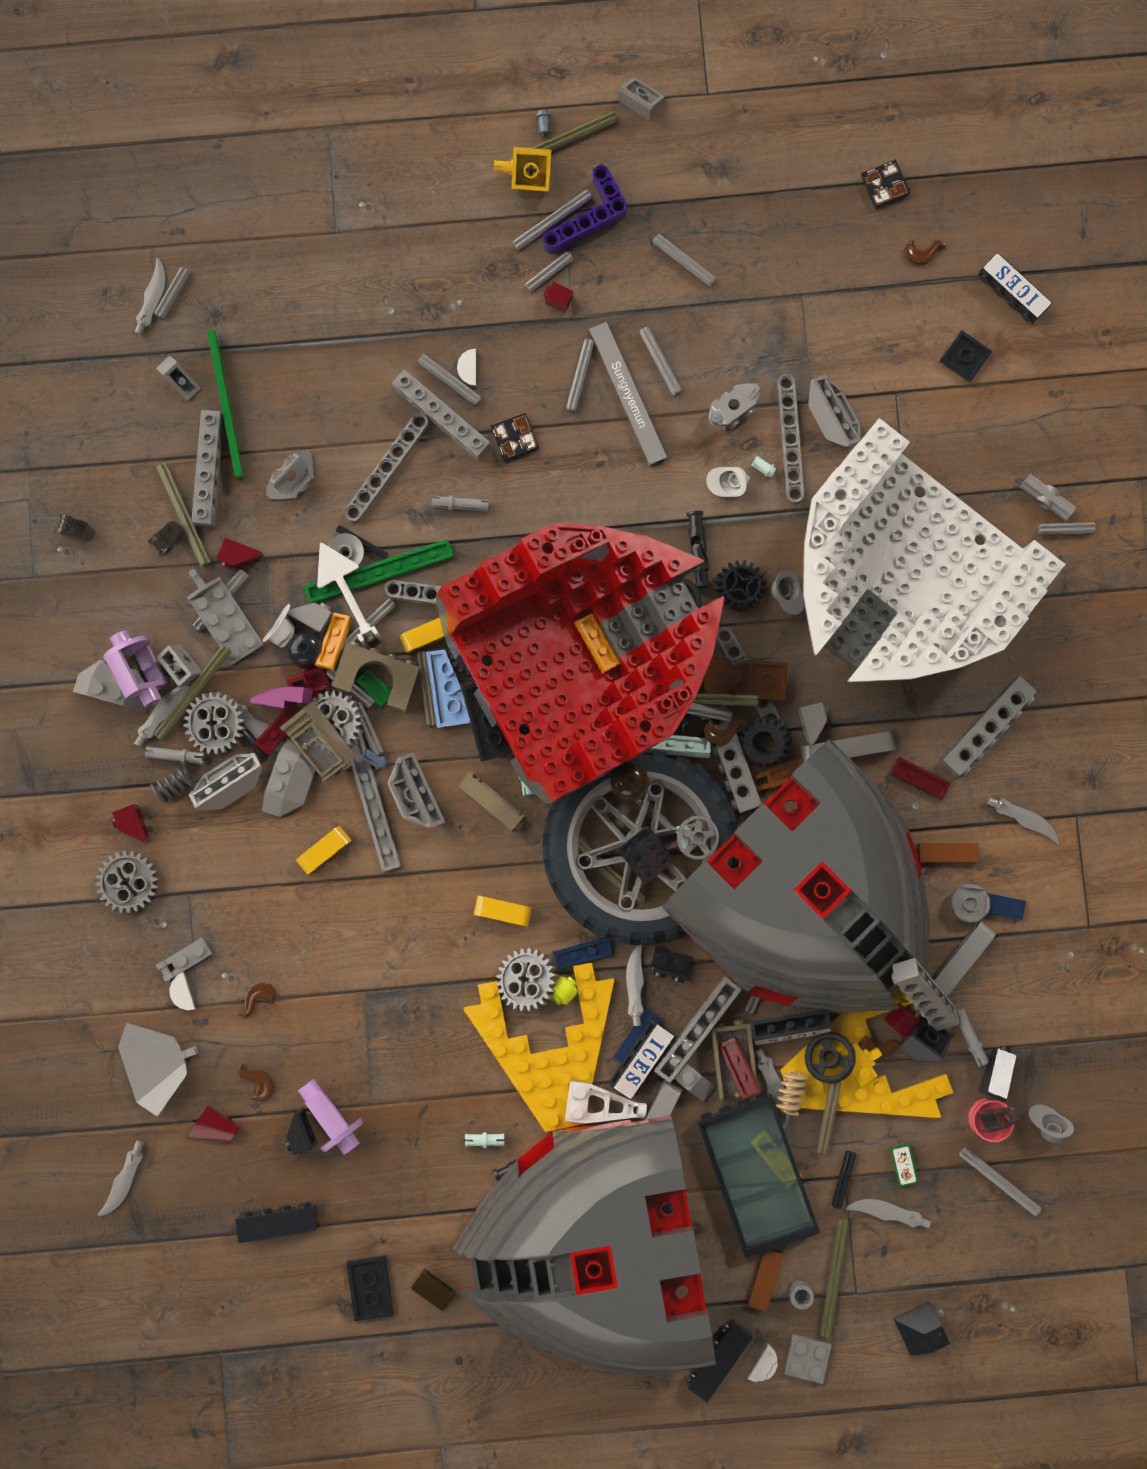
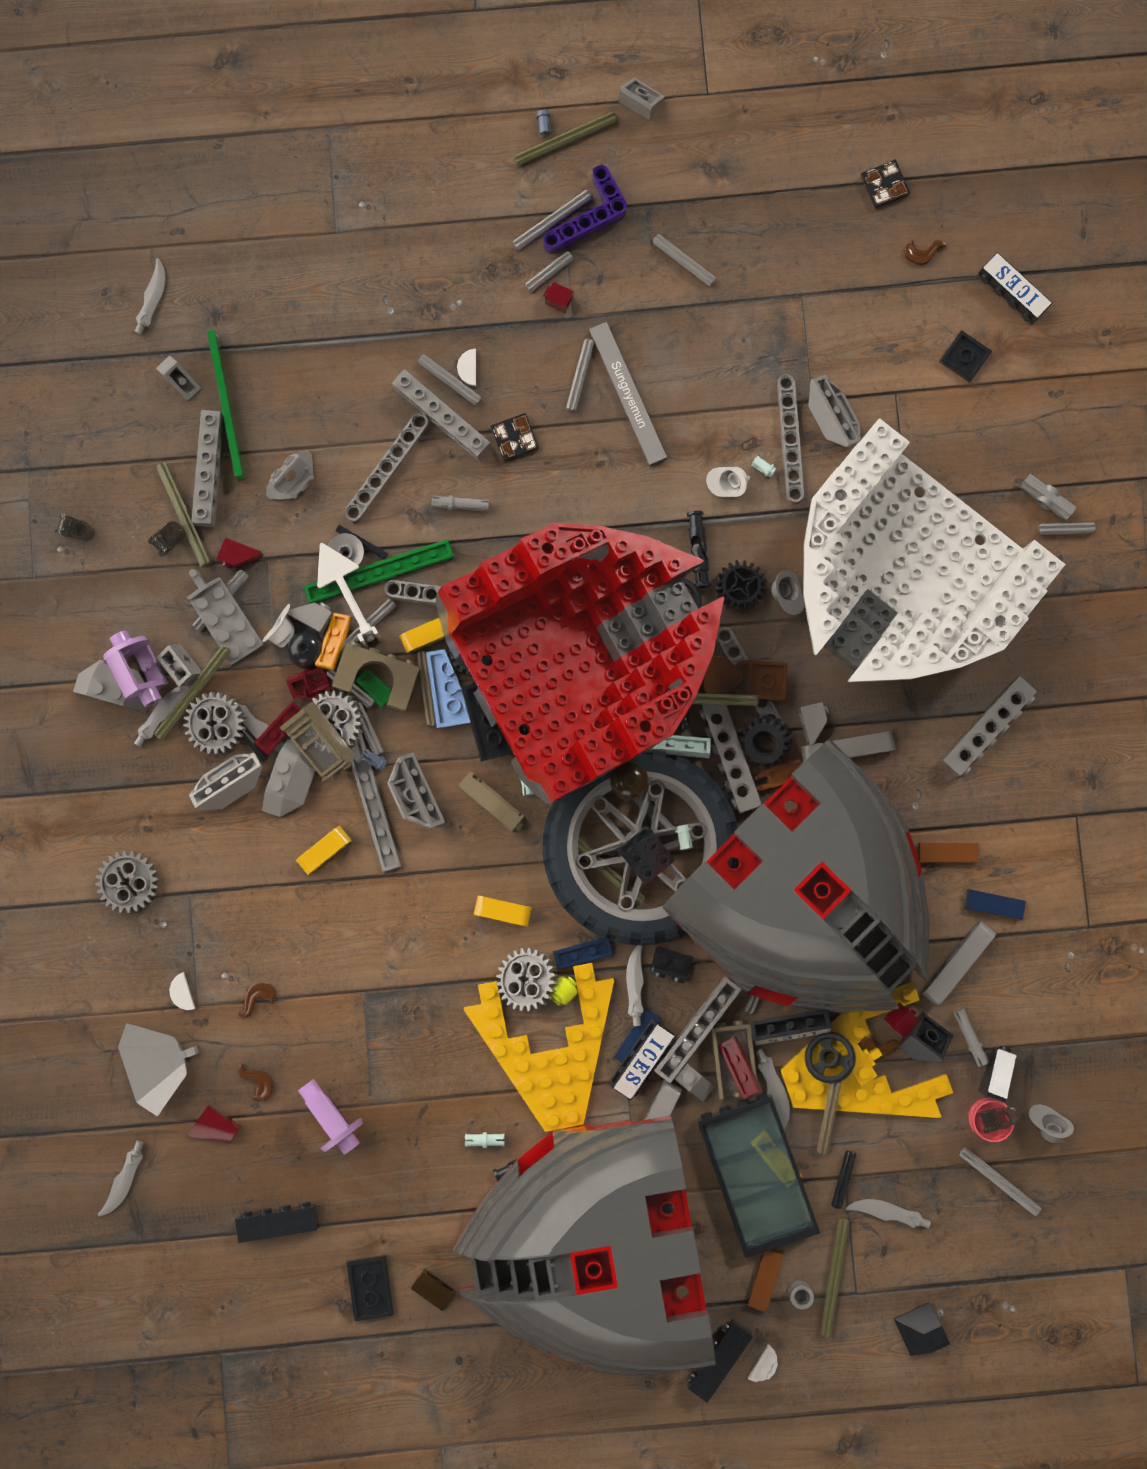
dark red slope [111,804,151,842] -> none
light grey pin [145,746,205,765] -> none
dark grey piece [150,764,195,803] -> none
light grey axle [155,267,190,319] -> none
light grey plate [156,937,213,982] -> none
magenta slope [250,687,313,709] -> none
black slope [285,1107,318,1155] -> none
yellow brick [494,147,551,191] -> none
white plate [565,1081,647,1124] -> none
light orange tile [575,613,620,674] -> none
light grey axle [640,327,682,395] -> none
light grey wheel [677,815,719,860] -> none
light grey axle [687,703,732,722] -> none
reddish brown piece [703,719,746,745] -> none
light grey piece [708,383,761,431] -> none
tan piece [775,1071,808,1116] -> none
light grey plate [784,1333,832,1384] -> none
tile [889,1143,918,1187] -> none
dark red tile [890,757,951,800] -> none
light grey brick [891,958,959,1031] -> none
light grey tile [950,884,990,923] -> none
light grey sword [986,797,1059,844] -> none

